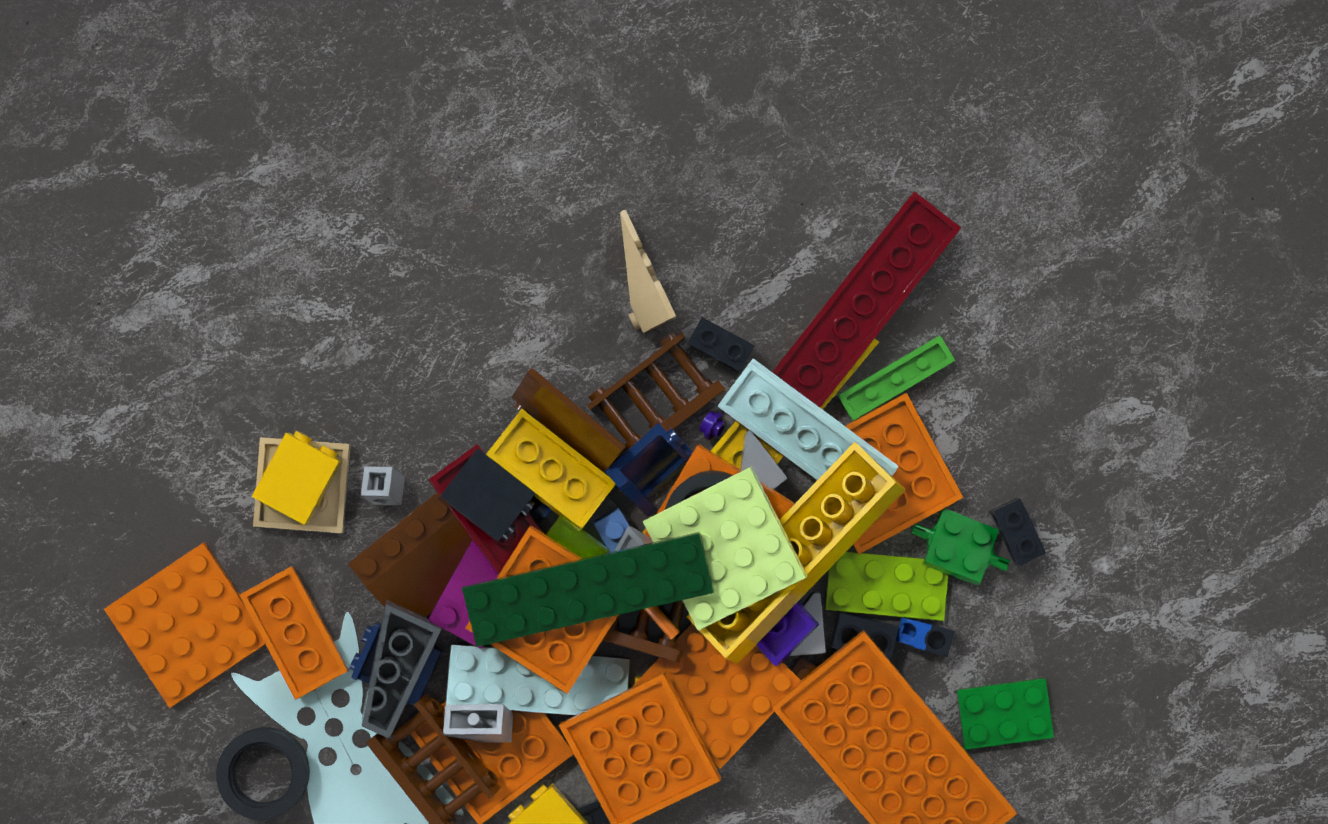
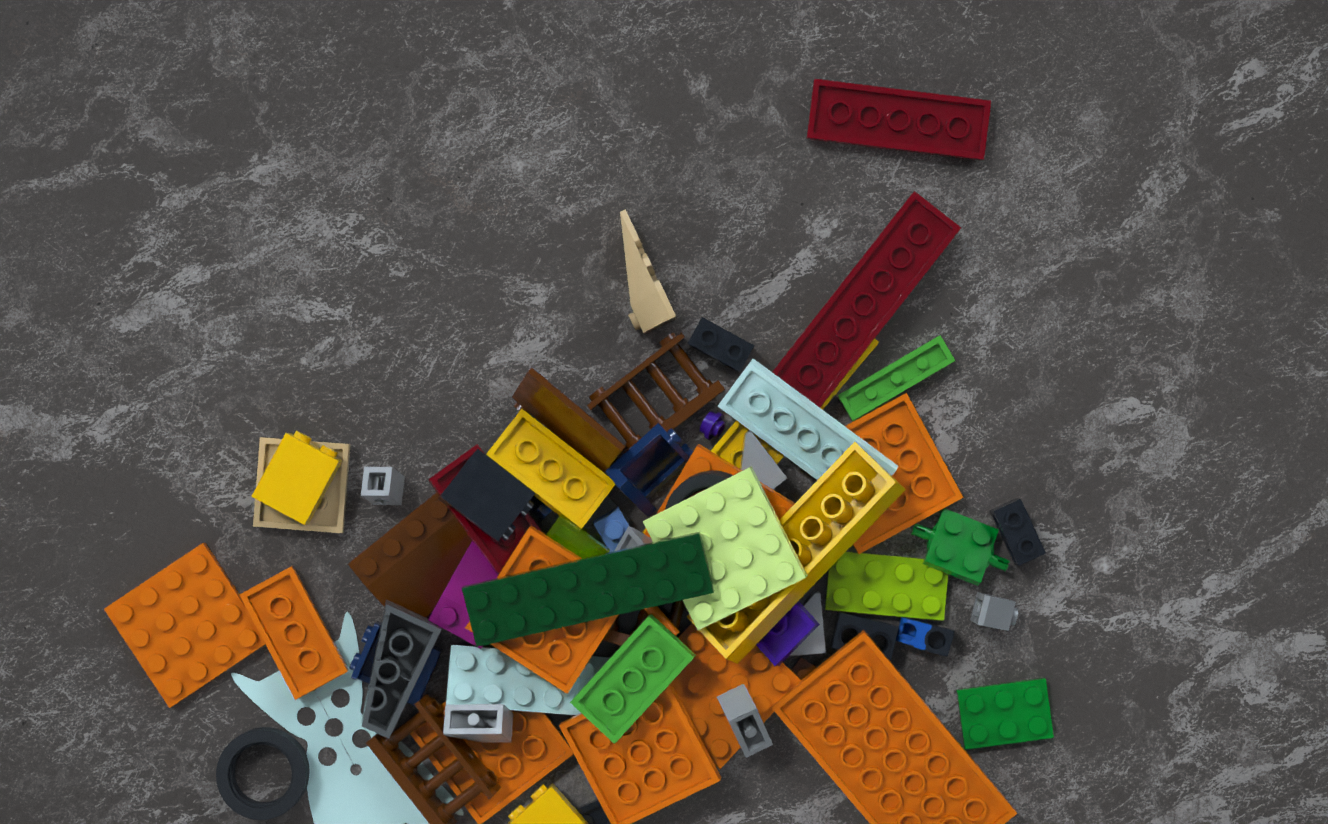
none -> bright green plate [570,614,696,744]
none -> light grey slope [717,684,773,758]
none -> dark red plate [806,79,991,161]
none -> light grey slope [970,592,1018,631]

